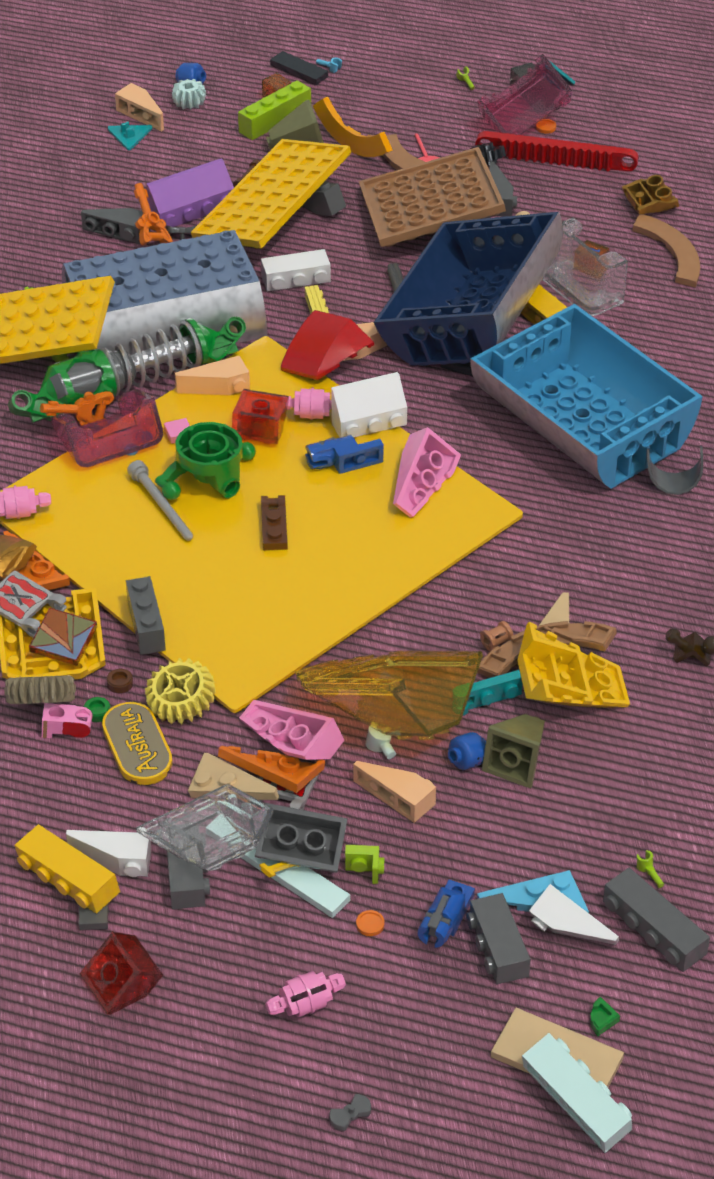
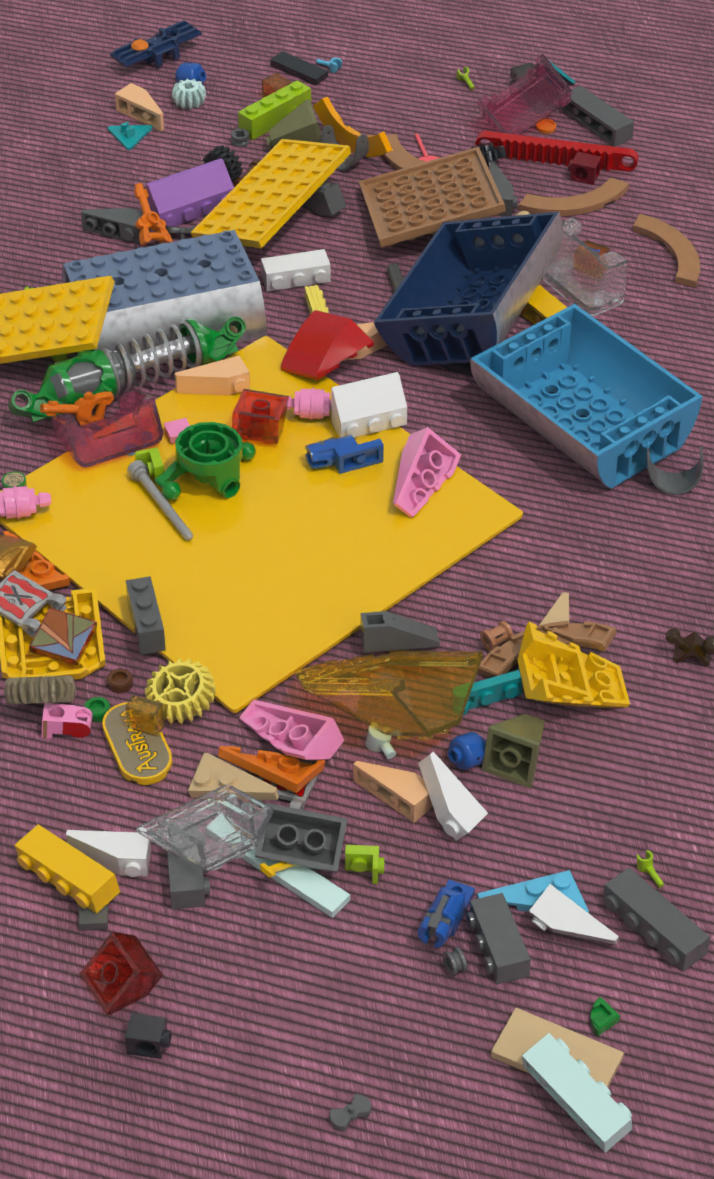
reddish brown plate [261,495,288,551] -> none
bright pink piece [265,971,346,1017] -> none
orange piece [356,910,384,936] -> none
pearl gold slope [622,175,679,214] -> none
none -> tile [2,471,27,488]
none -> dark blue piece [110,20,202,68]
none -> black brick [125,1013,172,1059]
none -> clear yellow piece [126,695,165,737]
none -> lime bracket [135,447,164,485]
none -> black tyre [203,145,243,182]
none -> dark grey bush [231,128,249,147]
none -> dark grey piece [321,125,369,171]
none -> dark grey slope [360,611,440,653]
none -> white slope [418,752,488,841]
none -> dark grey bush [443,947,467,976]
none -> medium nougat tile [518,178,629,216]
none -> dark grey brick [561,86,634,147]
none -> dark red brick [568,152,601,185]

